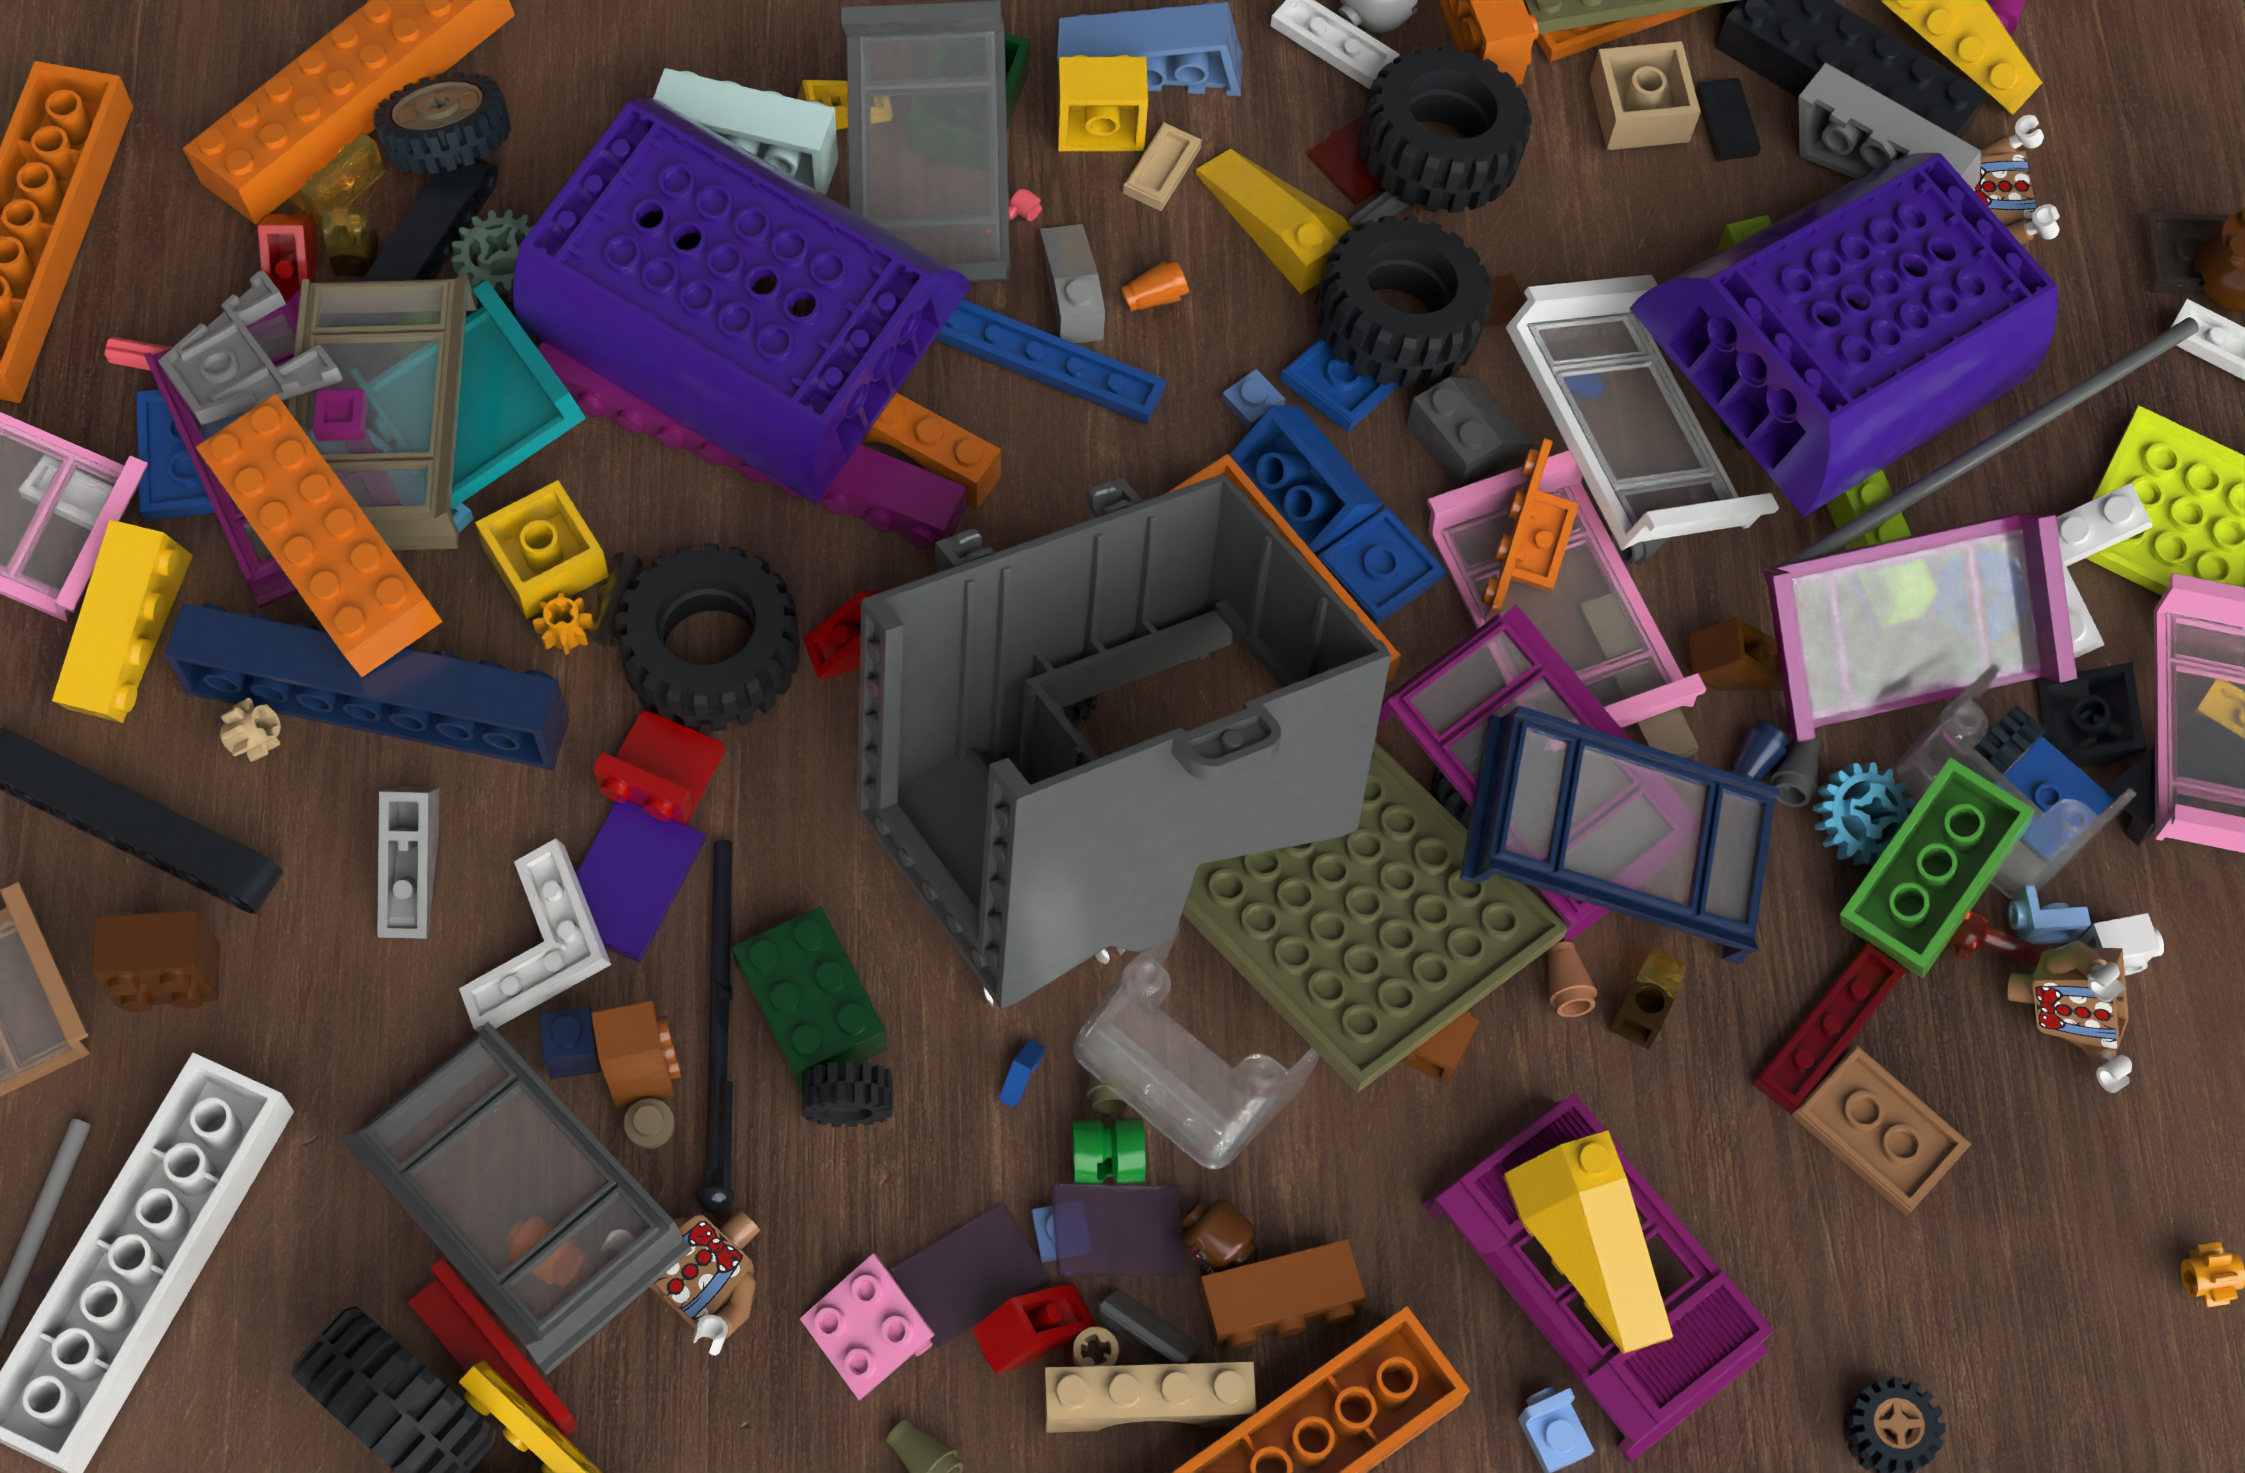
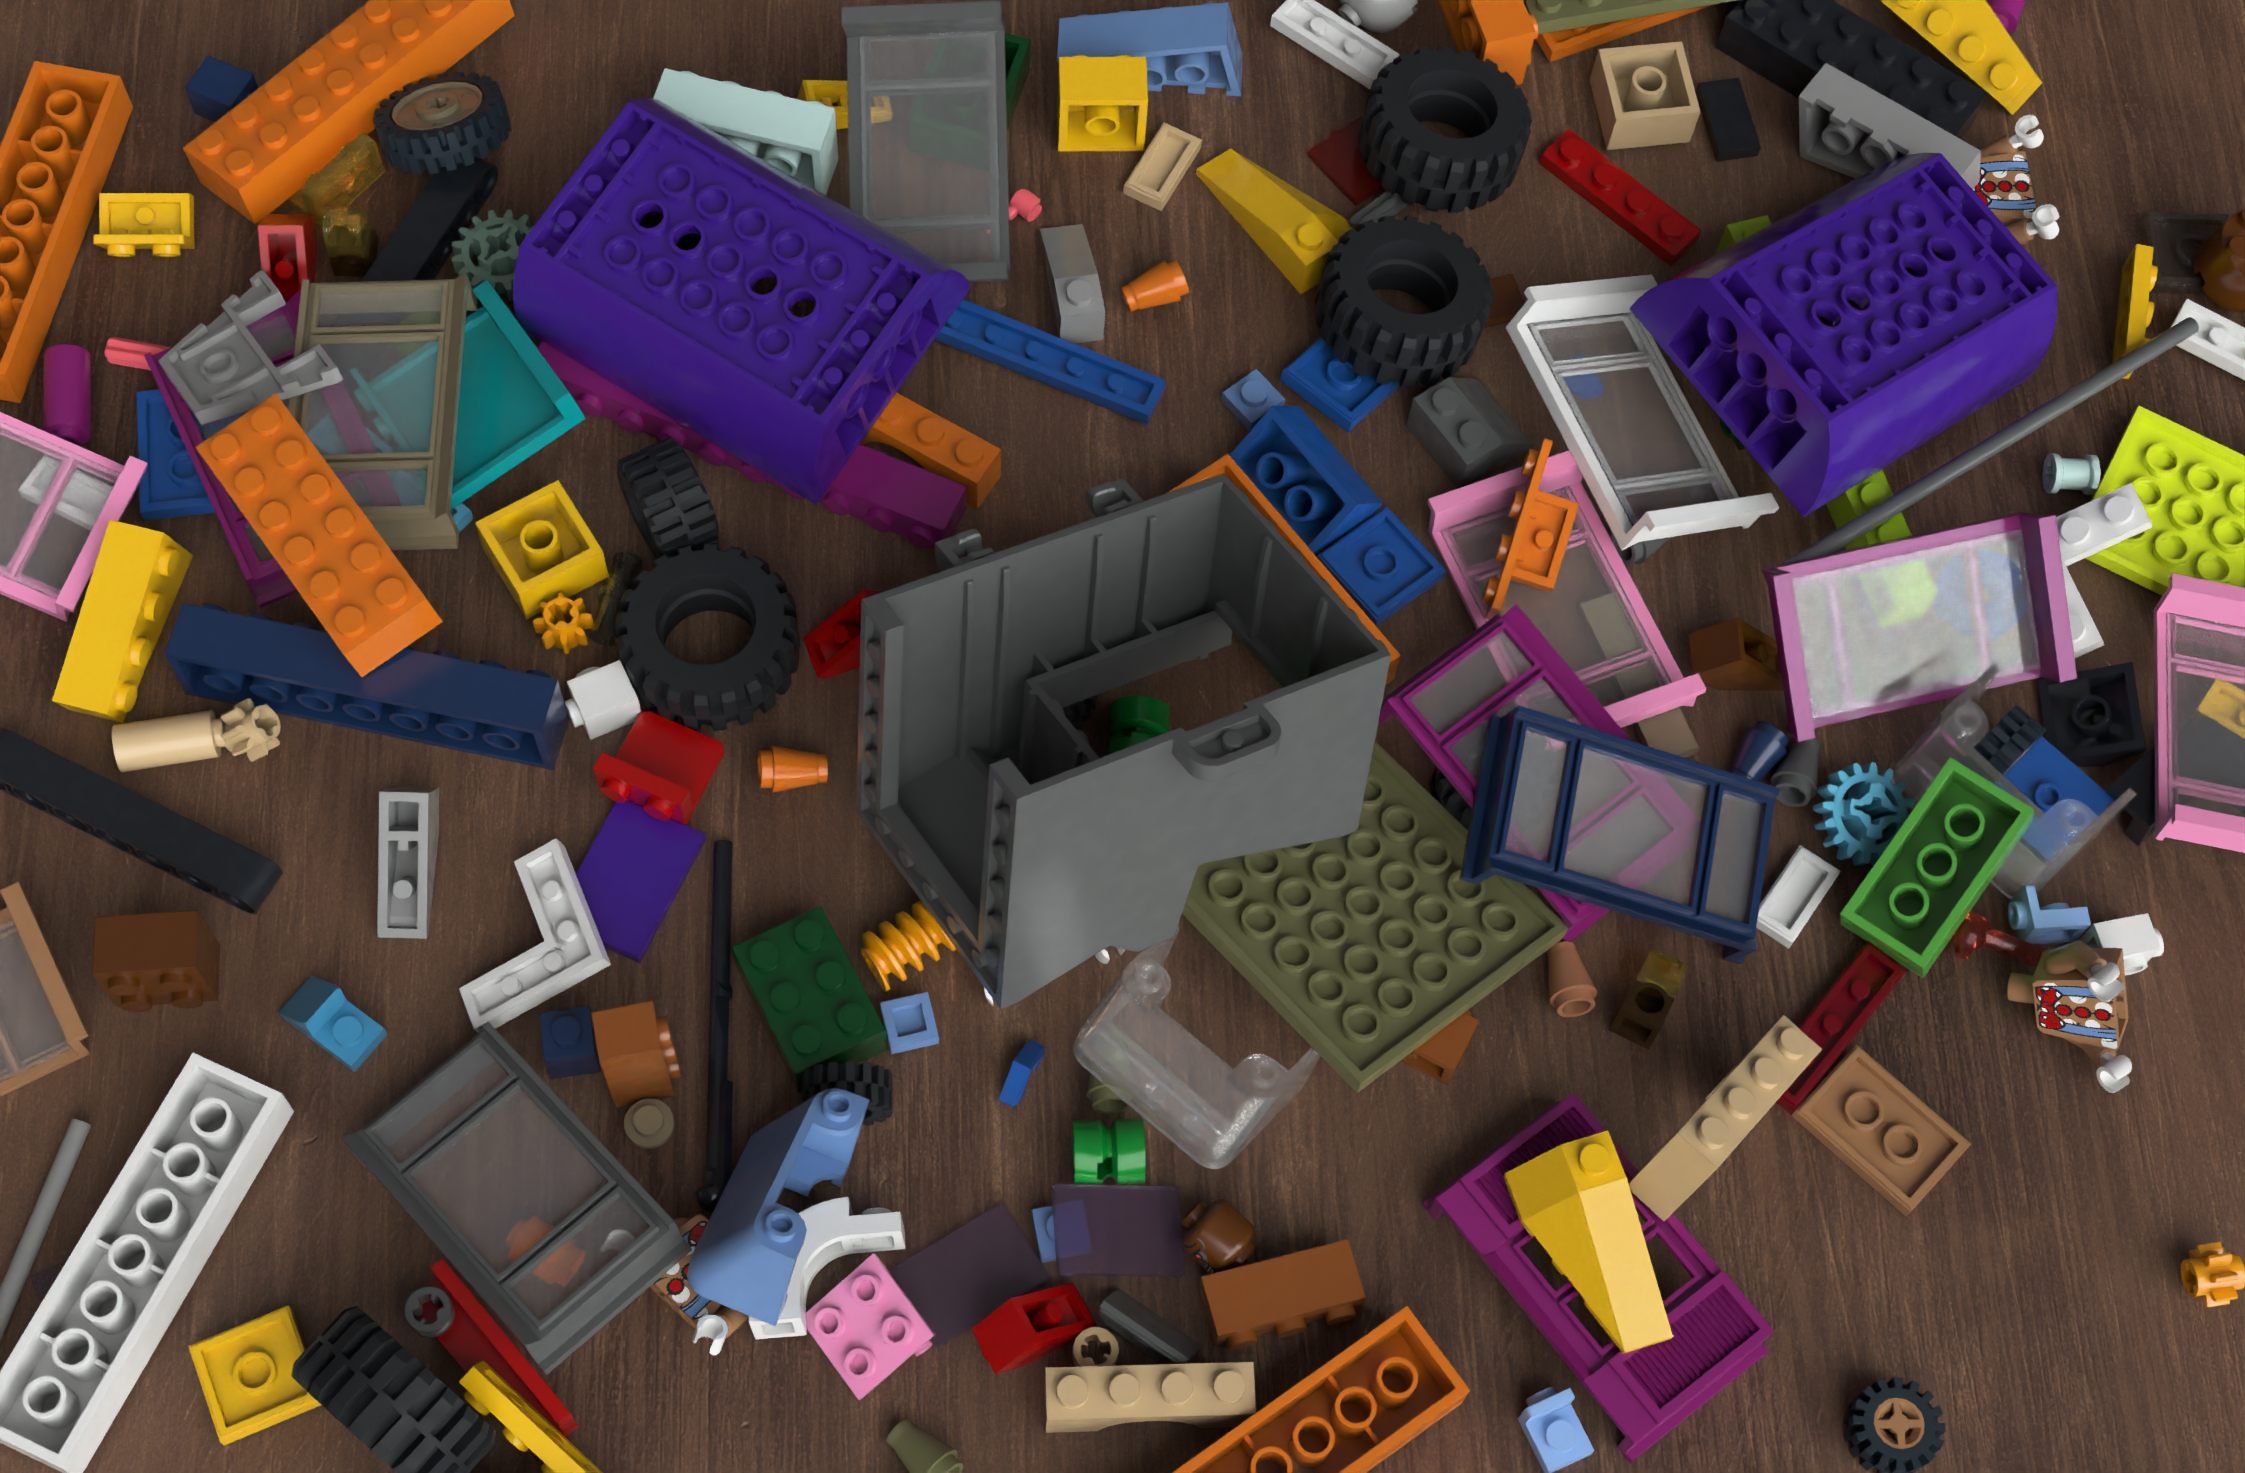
magenta plate [313,389,368,441] -> none
none -> magenta brick [42,344,92,446]
none -> yellow bracket [93,193,195,257]
none -> tan brick [112,710,226,772]
none -> dark blue brick [185,56,258,122]
none -> yellow plate [188,1305,321,1445]
none -> dark azure slope [278,975,388,1072]
none -> dark grey bush [404,1286,455,1338]
none -> white brick [564,660,641,740]
none -> black tyre [617,437,719,559]
none -> medium blue windscreen [687,1088,870,1326]
none -> white arch [749,1197,906,1340]
none -> orange cone [757,745,828,793]
none -> light orange piece [861,901,957,992]
none -> medium blue plate [880,992,939,1054]
none -> green wheel [1106,695,1171,756]
none -> red plate [1539,129,1702,266]
none -> tan arch [1629,1015,1822,1221]
none -> white tile [1756,845,1841,949]
none -> light aqua bush [2042,453,2101,495]
none -> yellow plate [2112,244,2158,379]

